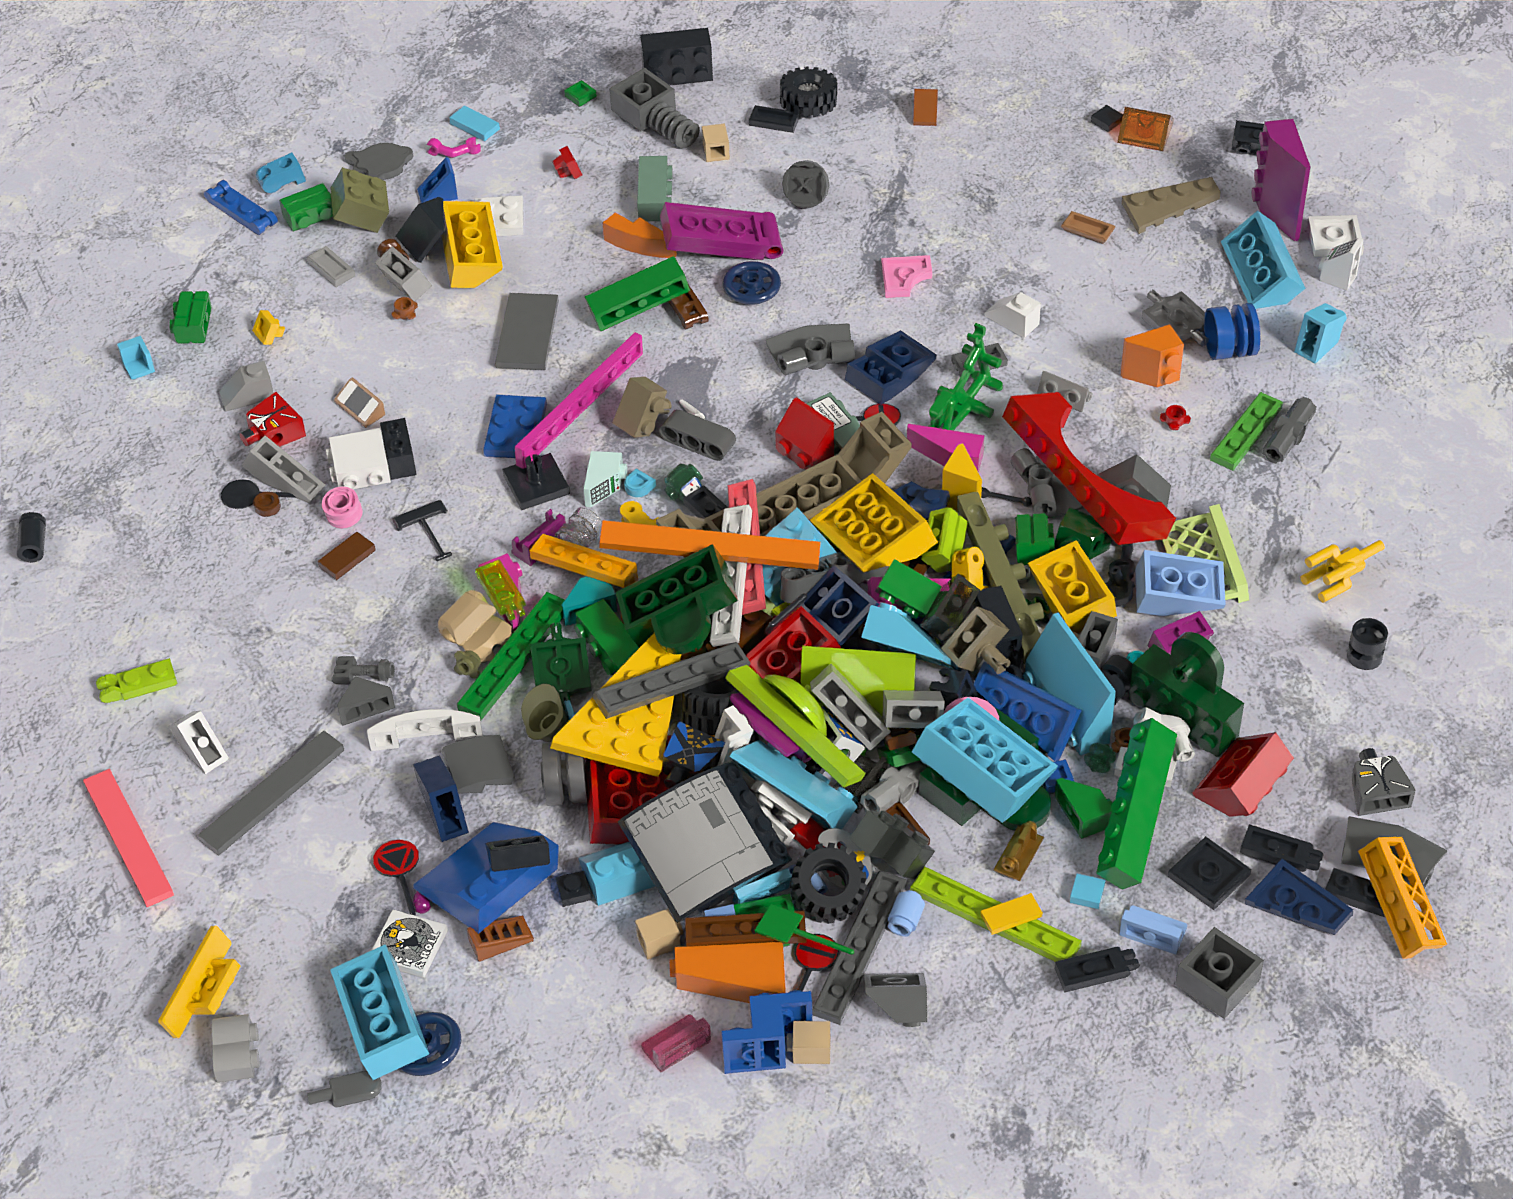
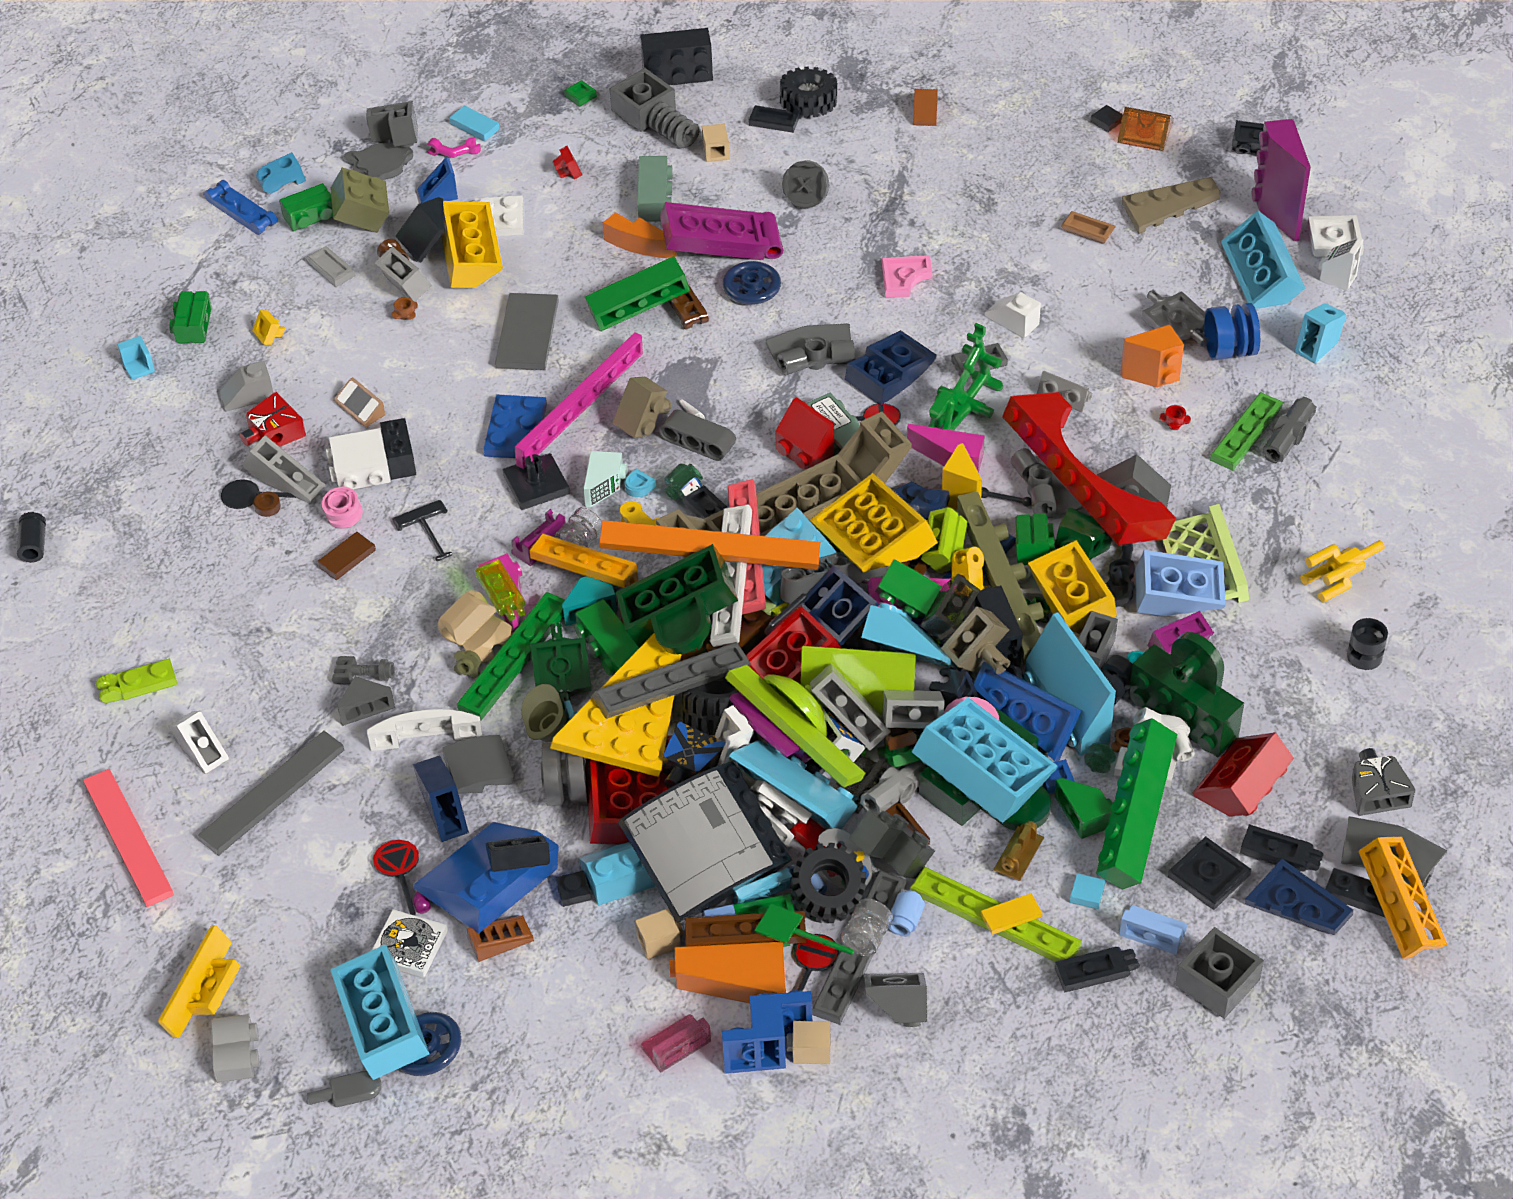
none -> dark grey brick [366,101,418,148]
none -> clear wheel [841,899,893,956]

